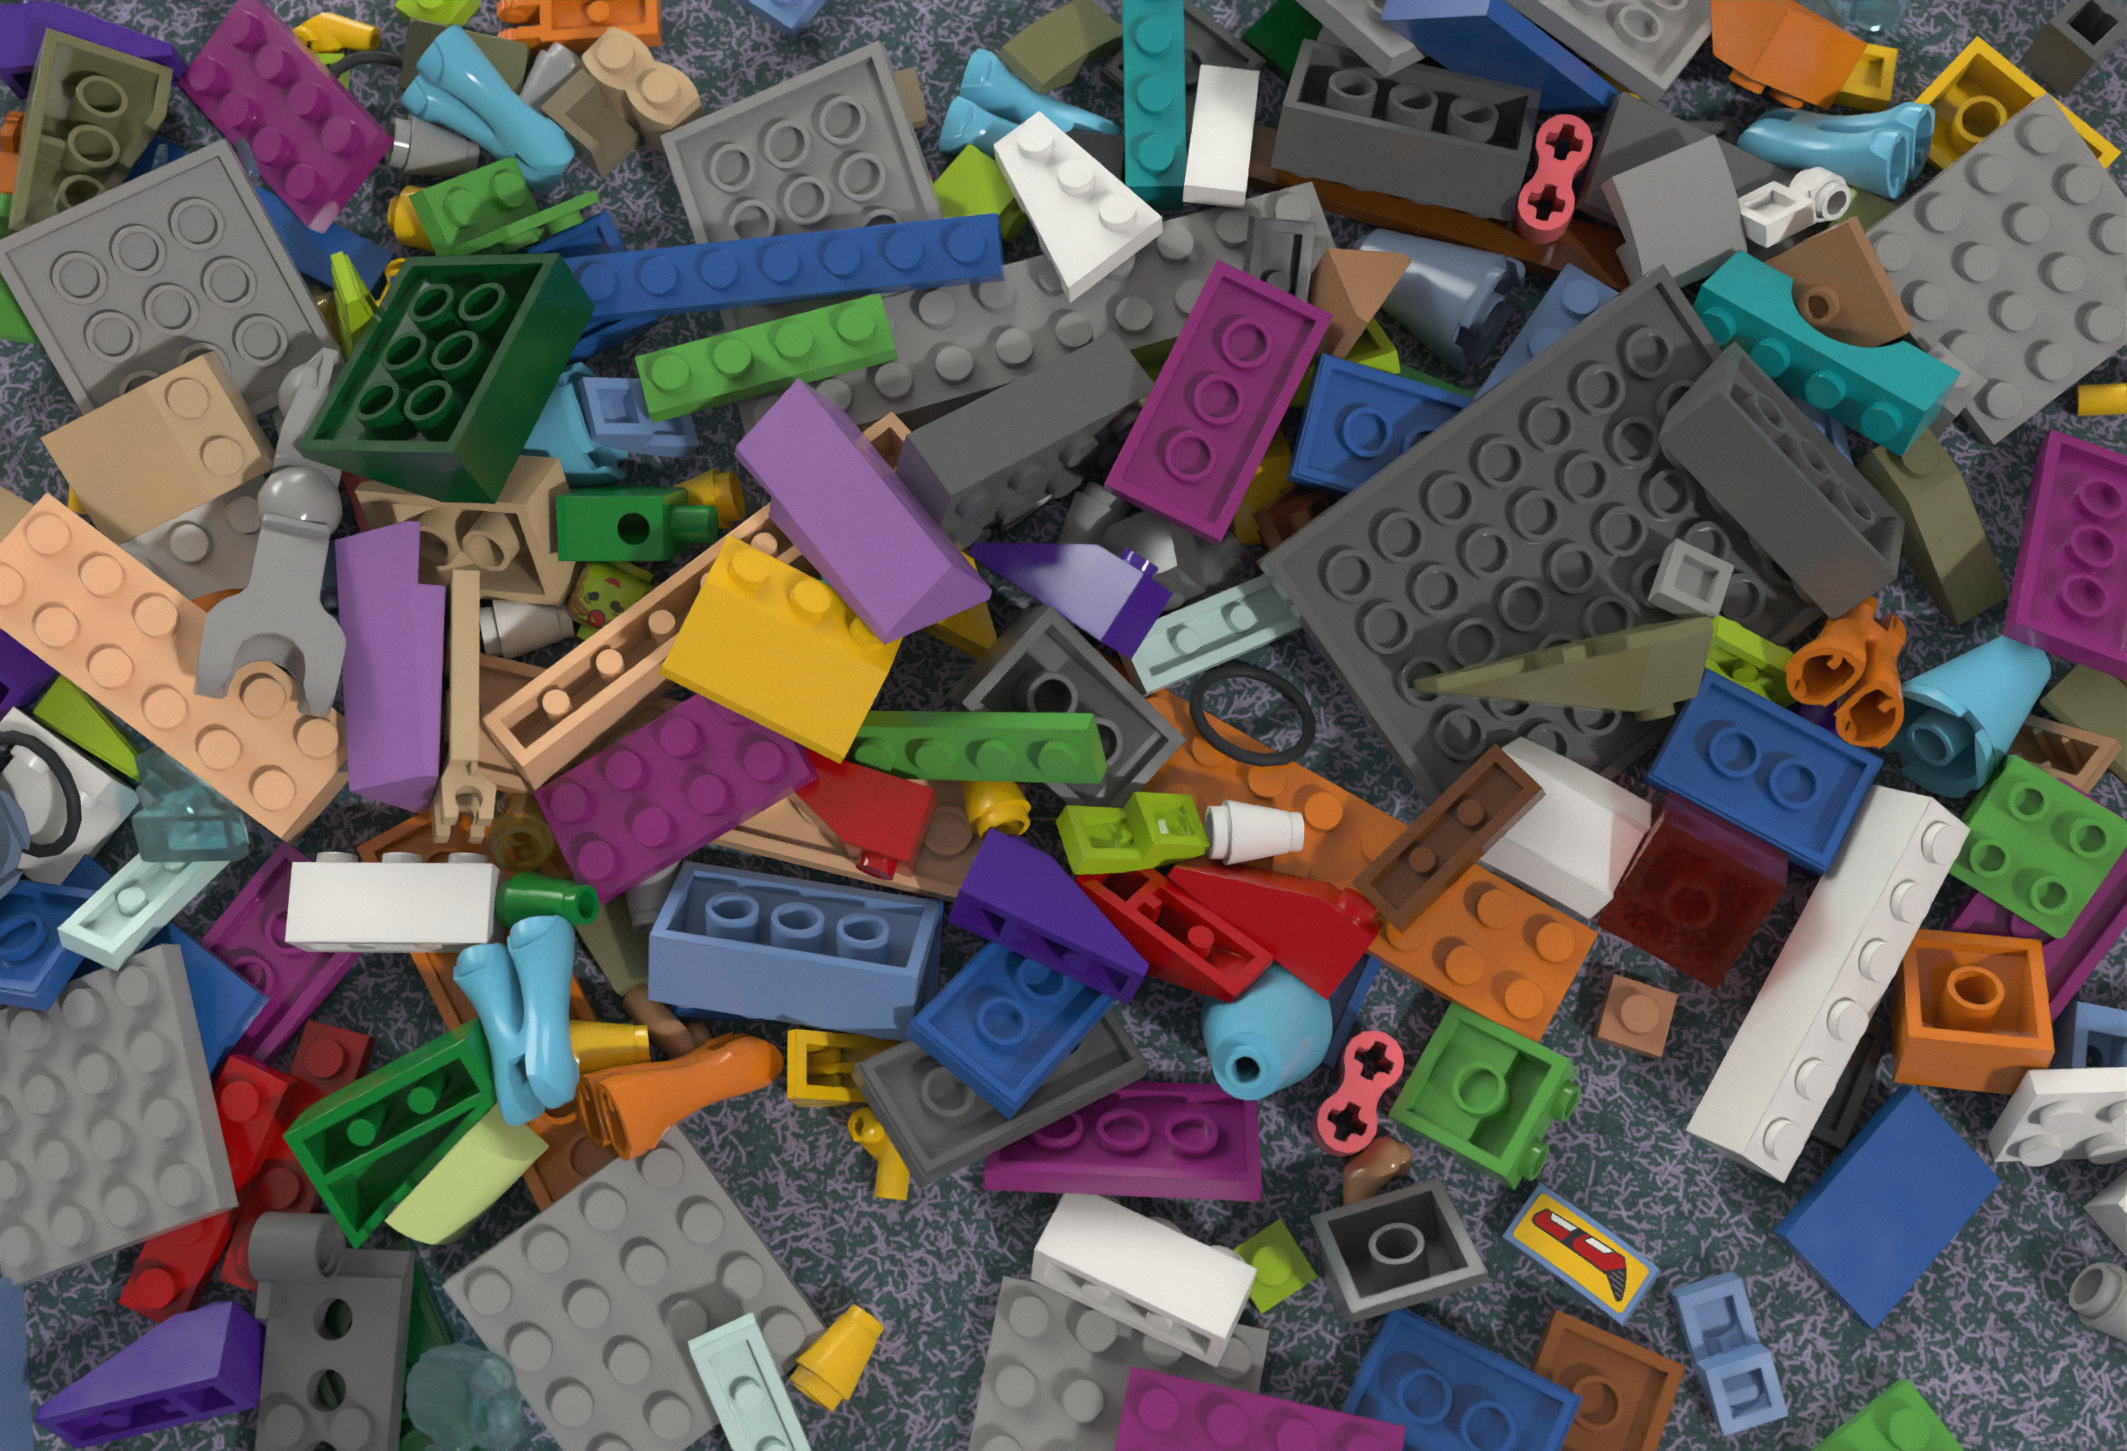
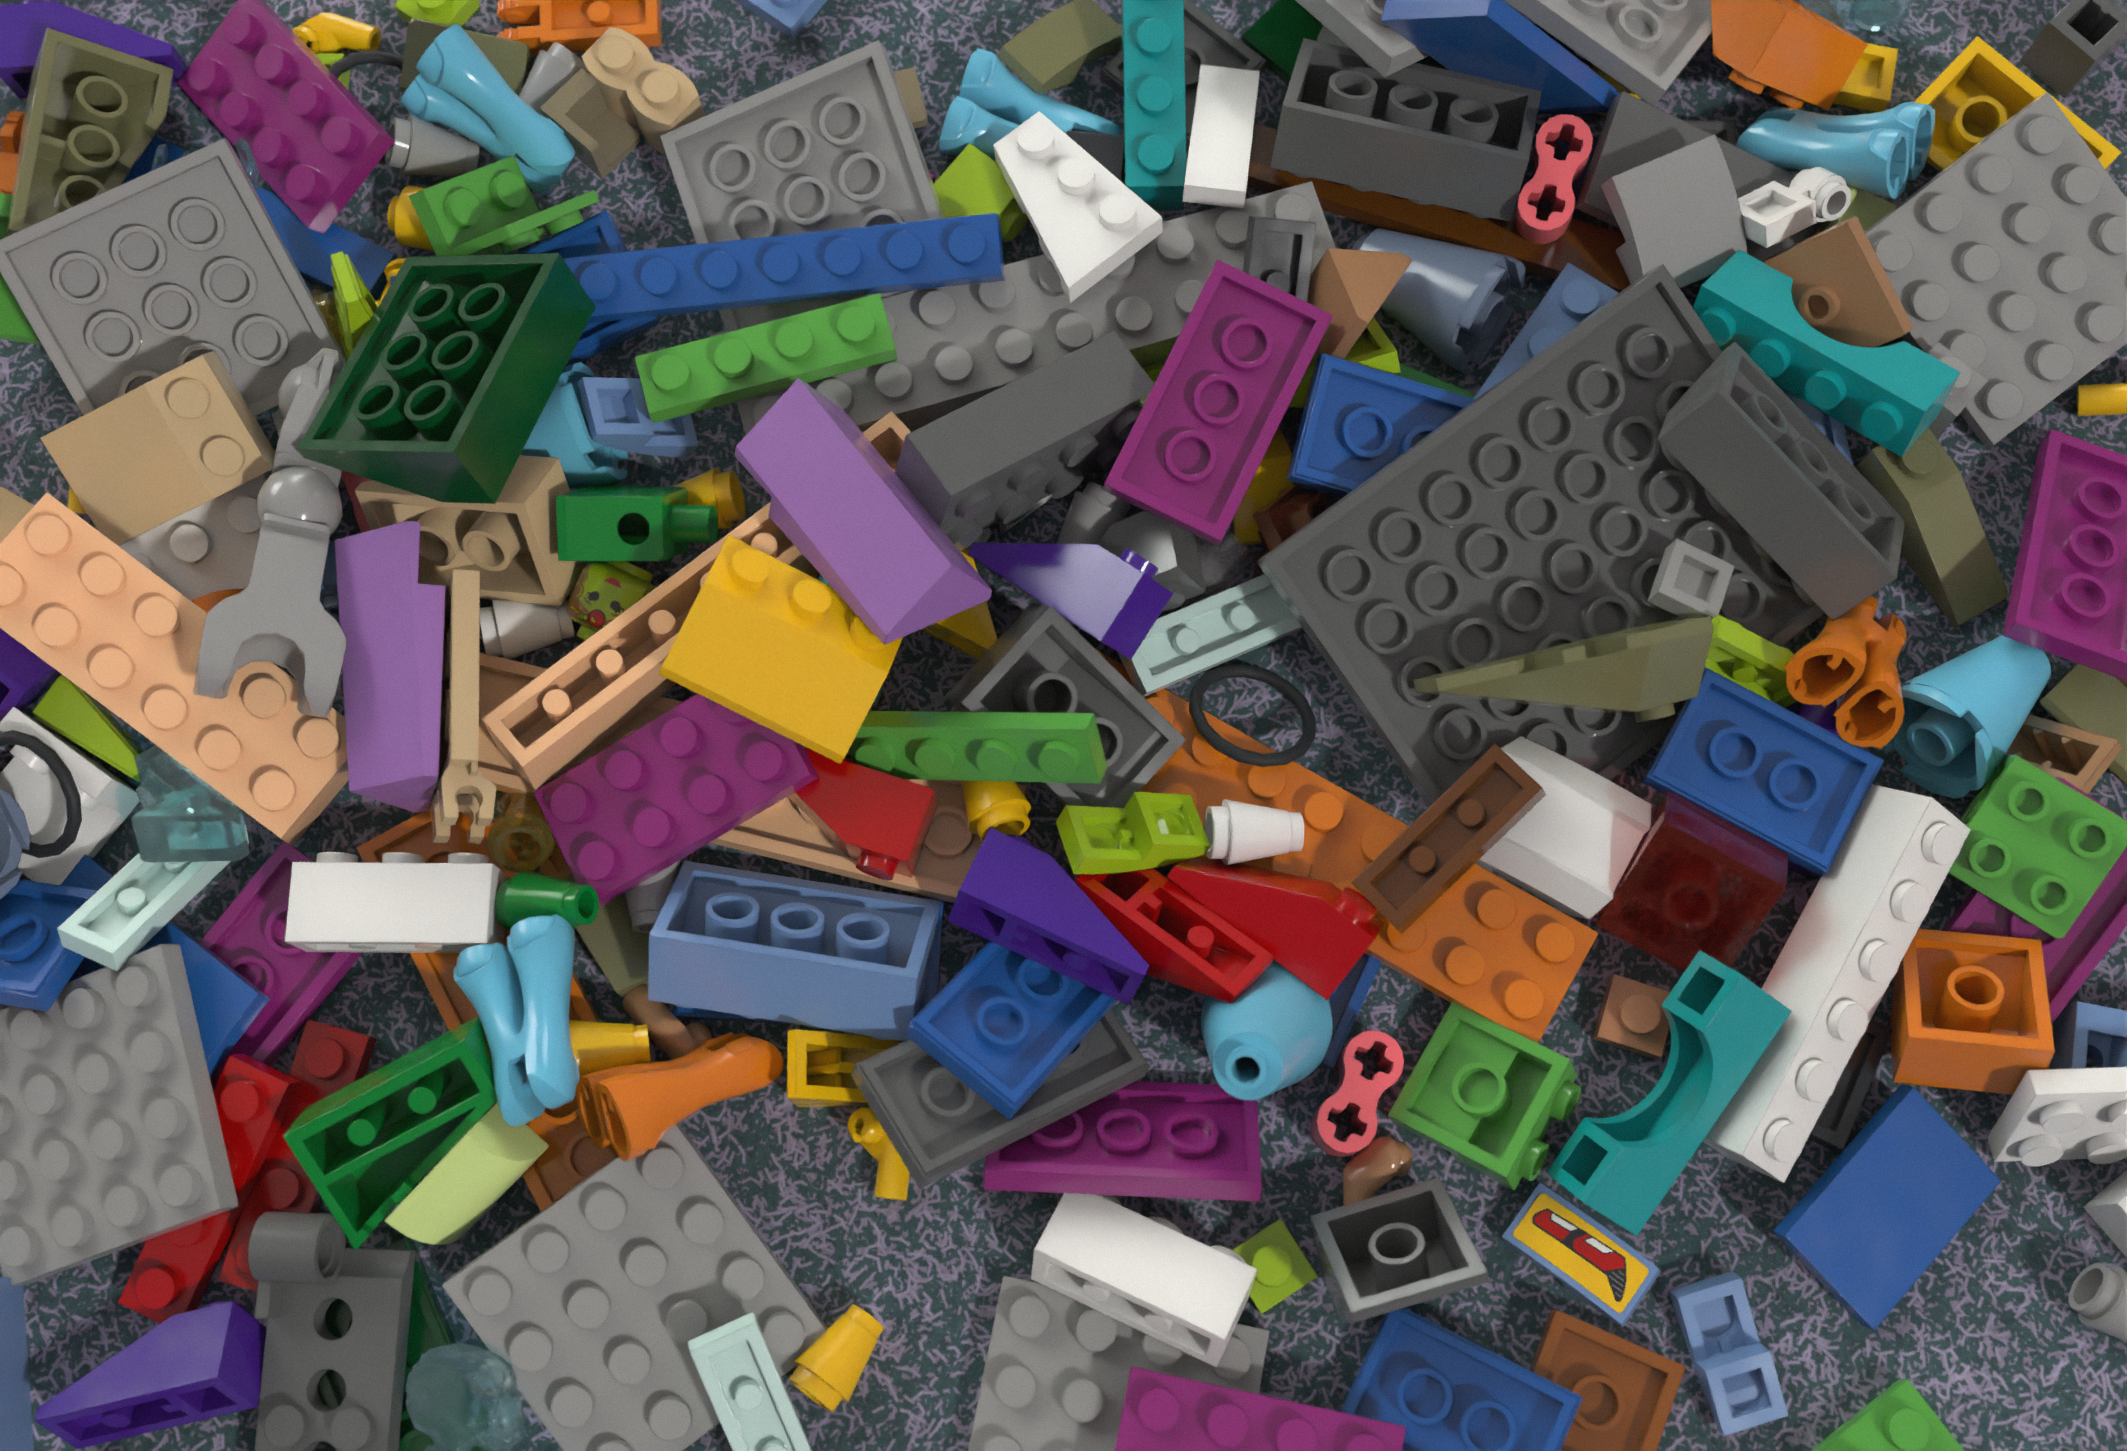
none -> teal arch [1546,950,1792,1236]

